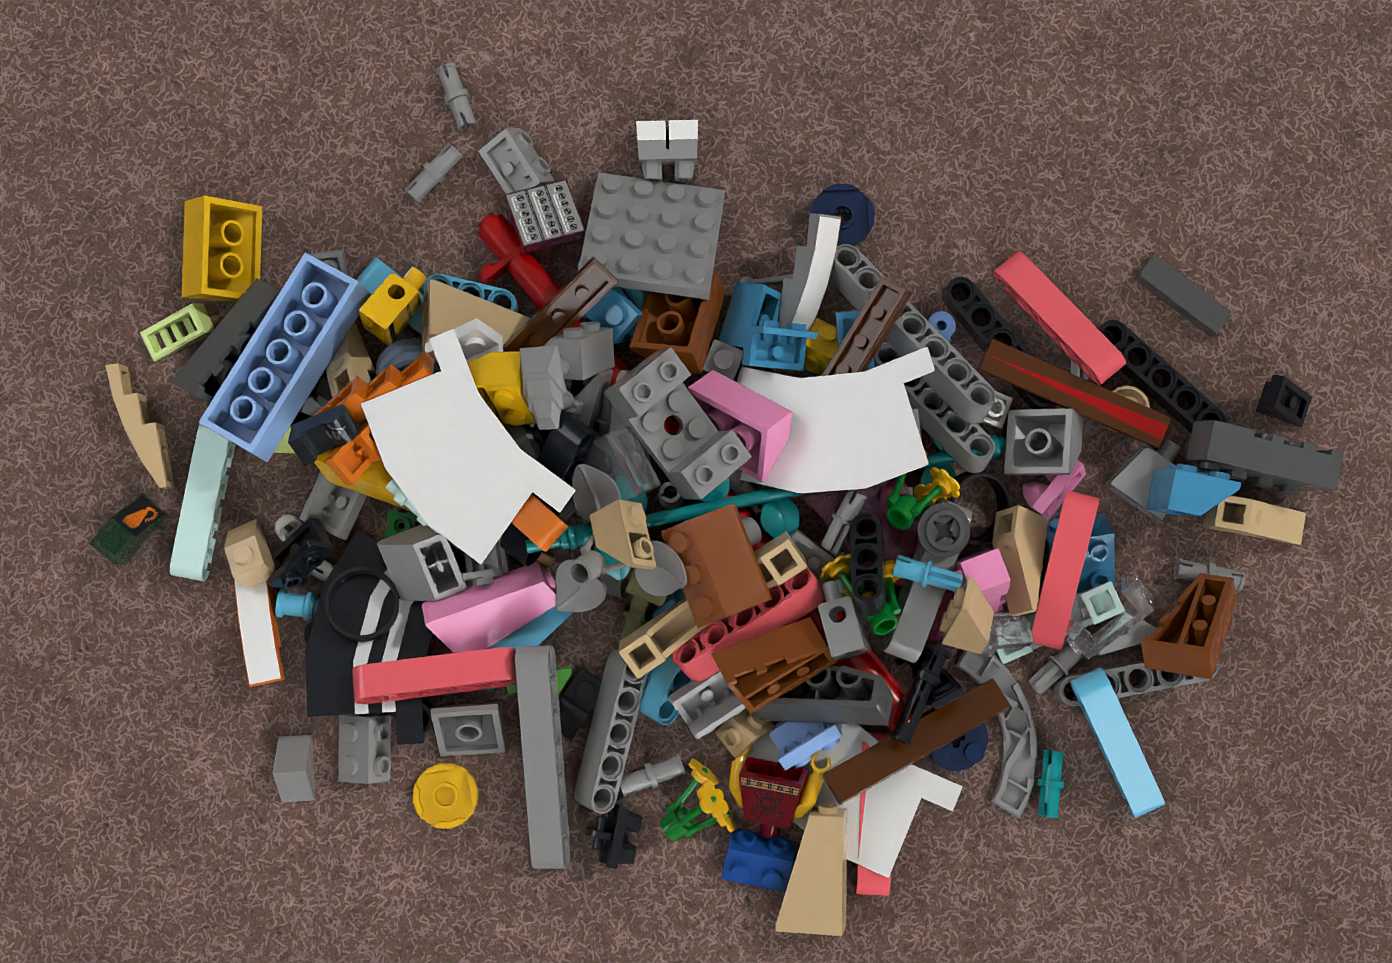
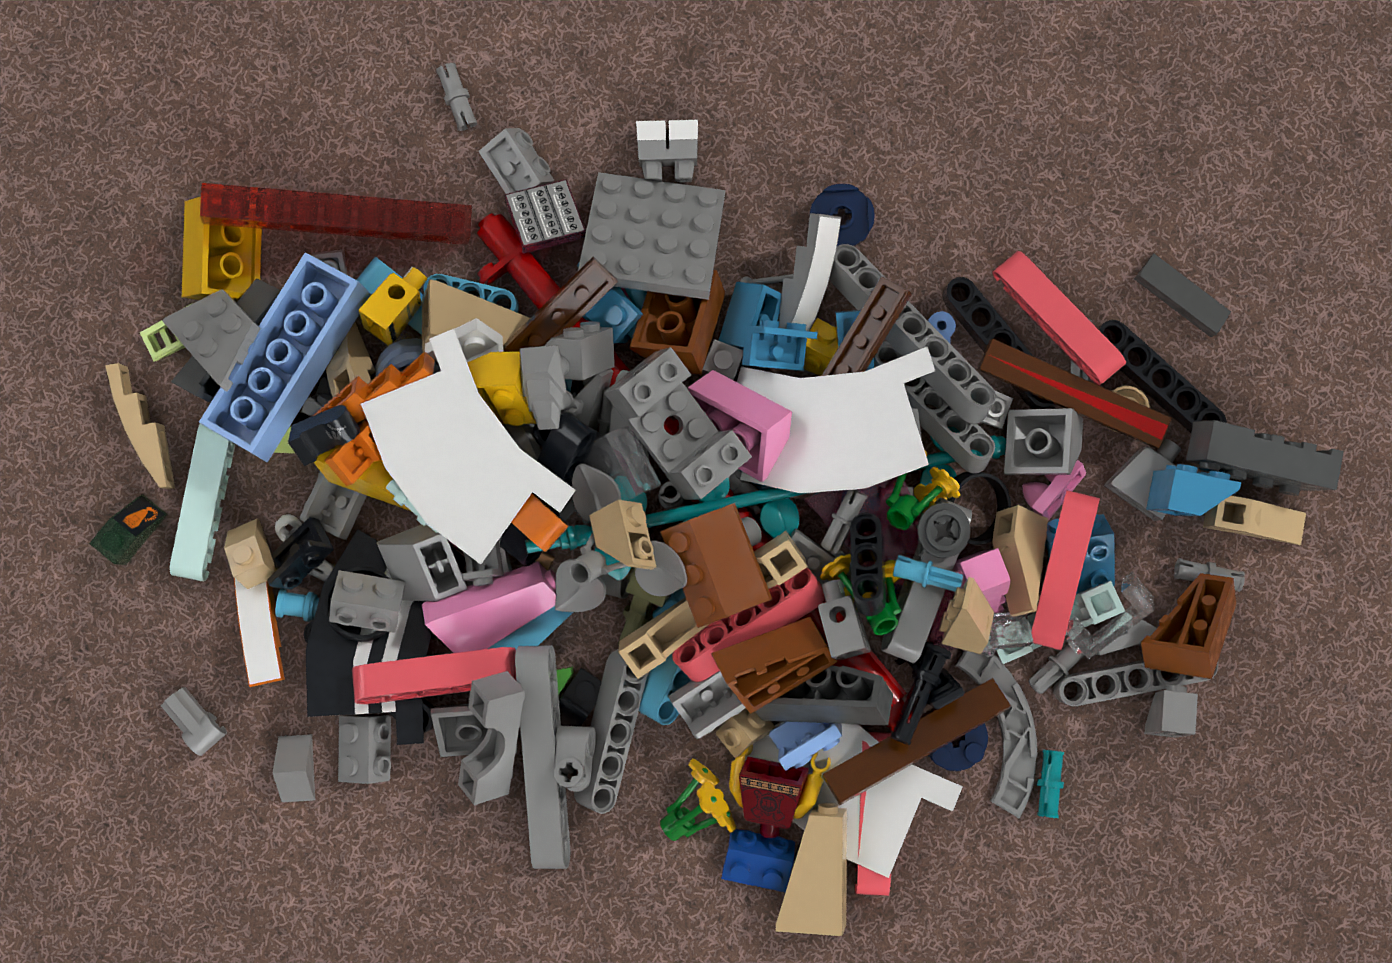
green plate [384,509,418,538] -> none
light grey pin [404,142,464,203] -> none
yellow tile [413,763,478,829] -> none
black hips [585,803,643,869] -> none
light grey pin [620,754,686,797] -> none
medium azure beam [1070,667,1165,819] -> none
black slope [1256,375,1312,427] -> none
none -> light grey piece [161,687,227,756]
none -> light grey wing [162,289,260,392]
none -> clear red brick [200,183,472,245]
none -> light grey bracket [329,570,405,633]
none -> light grey arch [458,671,525,805]
none -> light grey piece [554,726,596,792]
none -> light grey slope [1144,685,1198,738]

